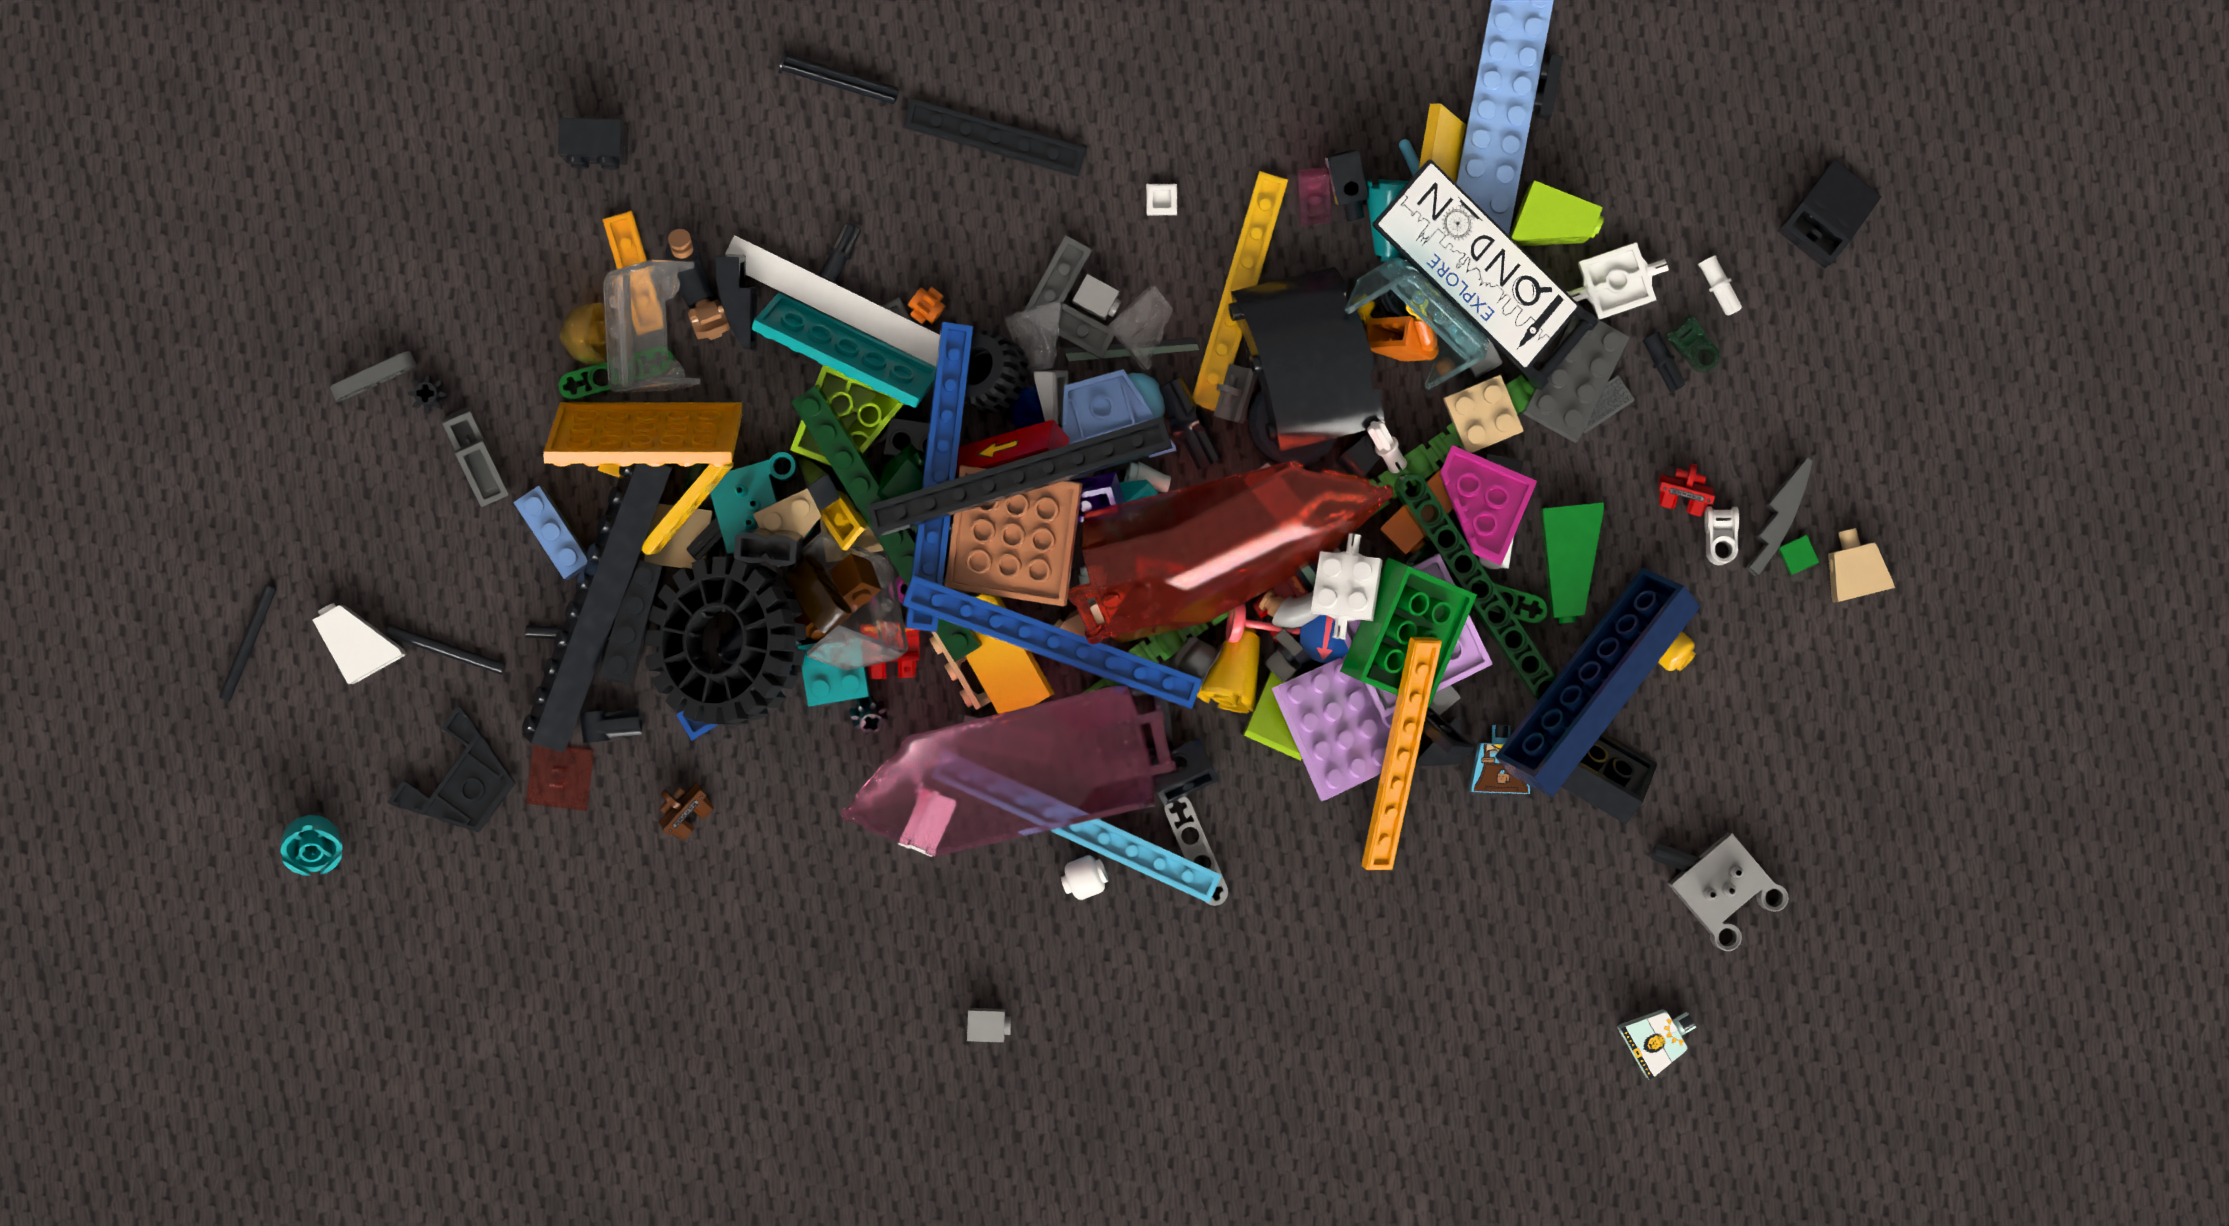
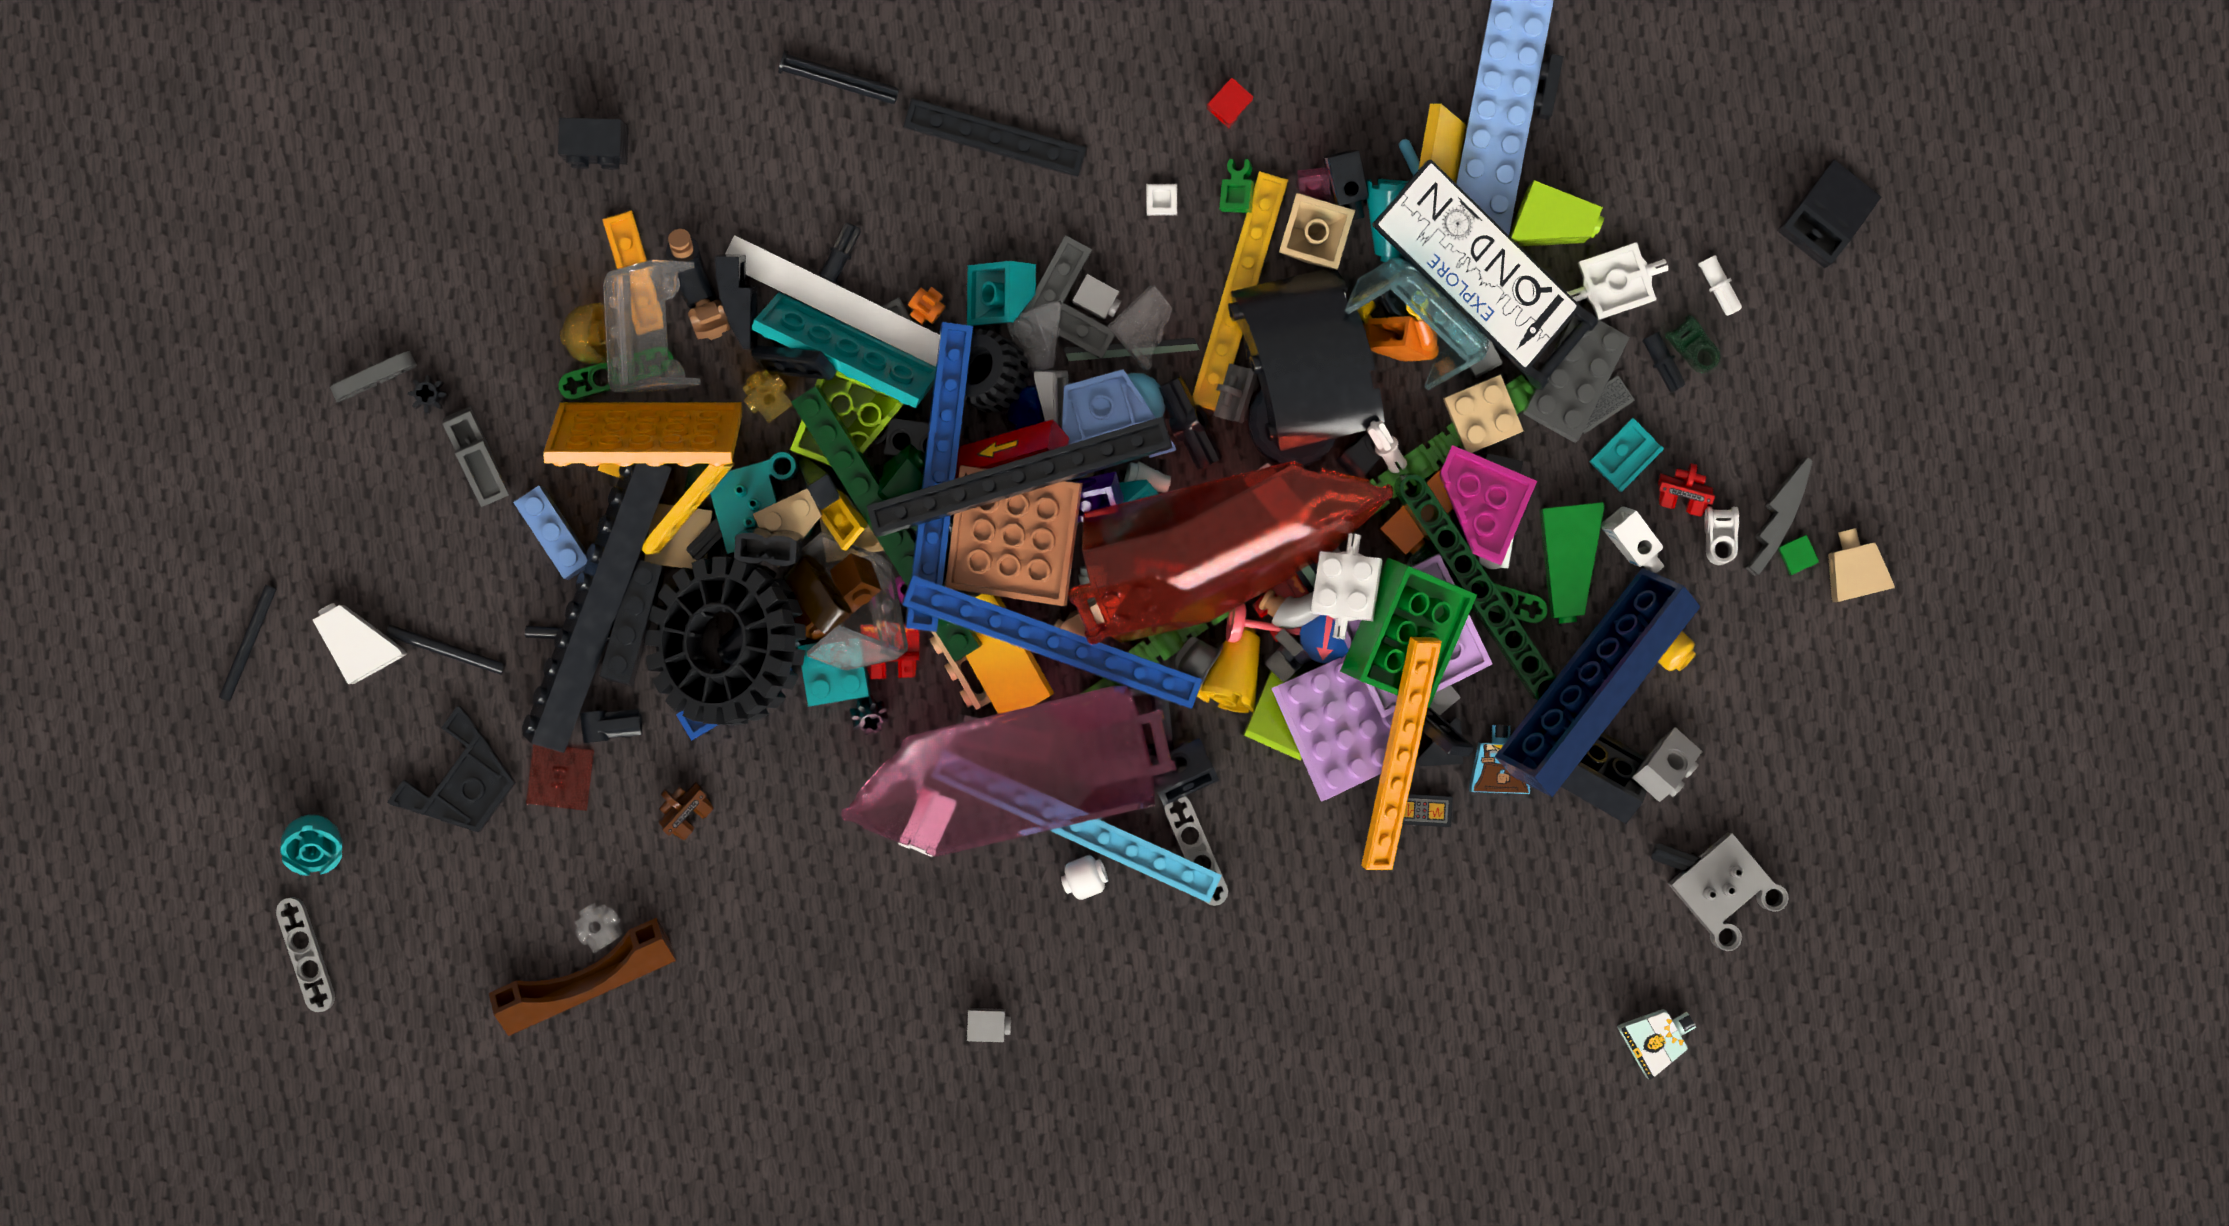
none -> light grey beam [276,897,335,1012]
none -> reddish brown arch [489,918,676,1036]
none -> clear brick [574,903,624,953]
none -> clear yellow brick [742,369,793,423]
none -> black tile [751,345,837,380]
none -> teal slope [967,261,1036,326]
none -> red panel [1207,78,1253,129]
none -> green plate [1219,159,1254,213]
none -> tan slope [1279,193,1355,270]
none -> tile [1402,794,1453,827]
none -> teal plate [1589,418,1664,492]
none -> white torso [1601,506,1665,573]
none -> light grey brick [1632,727,1702,802]

